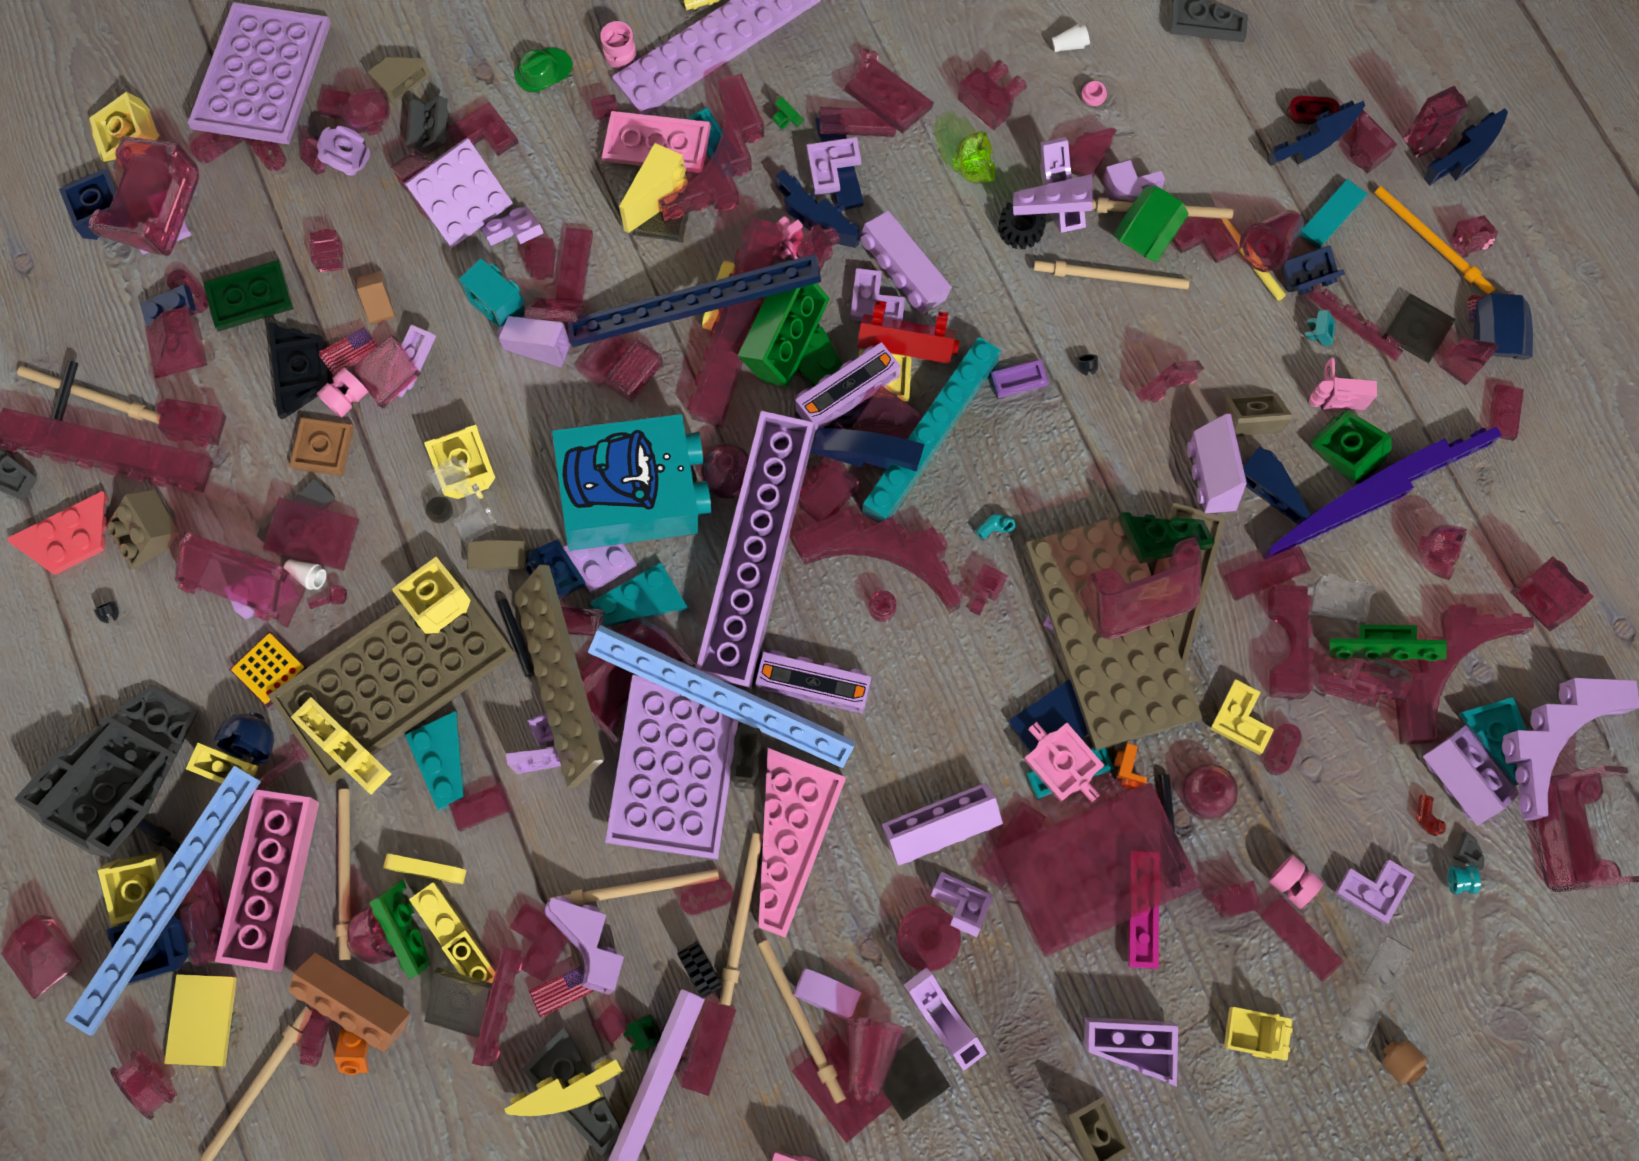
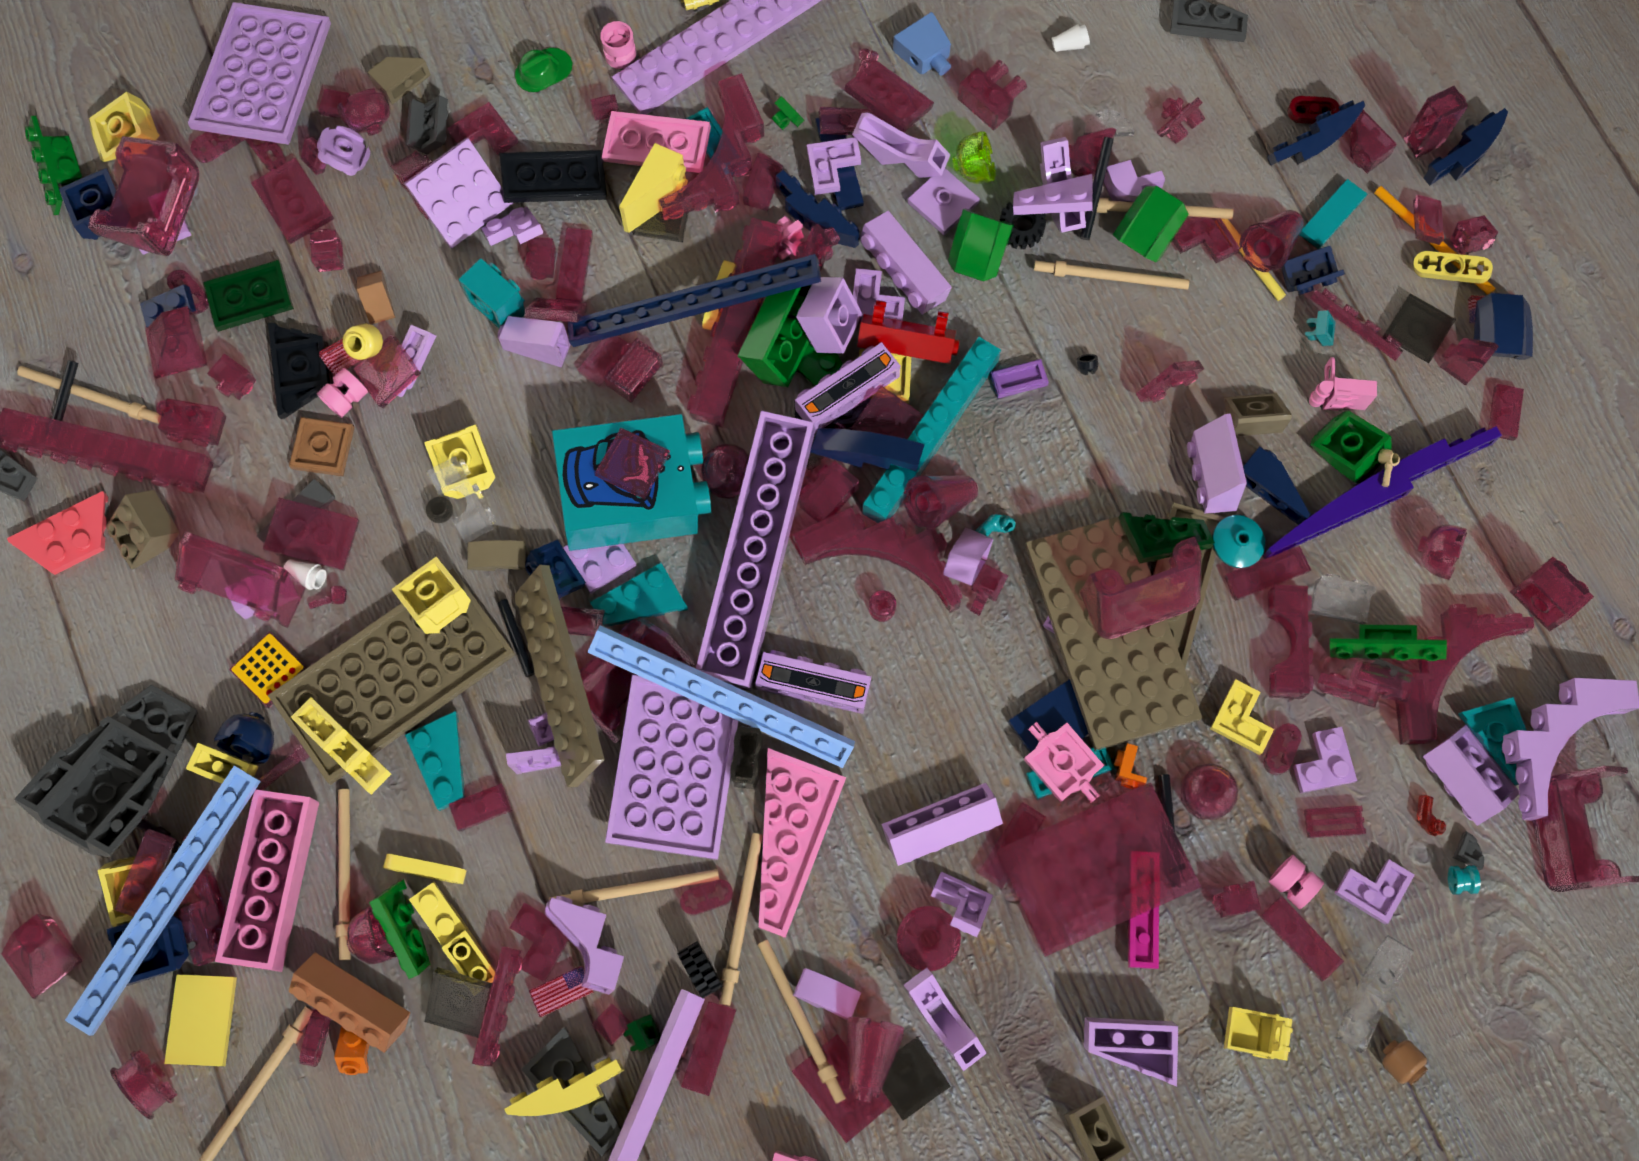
black hinge [94,601,119,623] -> none
bright pink plate [1081,81,1107,106] -> none
none -> green bracket [25,116,82,215]
none -> clear pink tile [114,829,176,917]
none -> clear pink brick [207,354,256,400]
none -> clear pink tile [251,158,334,244]
none -> light yellow head [342,323,383,360]
none -> black tile [499,150,607,203]
none -> clear pink tile [595,428,670,499]
none -> clear pink slope [743,153,783,211]
none -> lavender brick [796,277,862,353]
none -> lavender arch [852,113,950,178]
none -> medium blue torso [893,12,951,76]
none -> clear pink cone [904,475,978,529]
none -> lavender plate [907,168,980,235]
none -> lavender piece [943,528,993,586]
none -> green slope [948,208,1014,282]
none -> black bar [1080,137,1114,240]
none -> clear pink hips [1157,97,1205,144]
none -> teal dish [1212,515,1265,568]
none -> lavender plate [1293,727,1357,794]
none -> clear pink tile [1304,805,1366,838]
none -> tan hand [1378,449,1400,487]
none -> clear pink tile [1413,195,1444,245]
none -> light yellow beam [1413,251,1493,283]

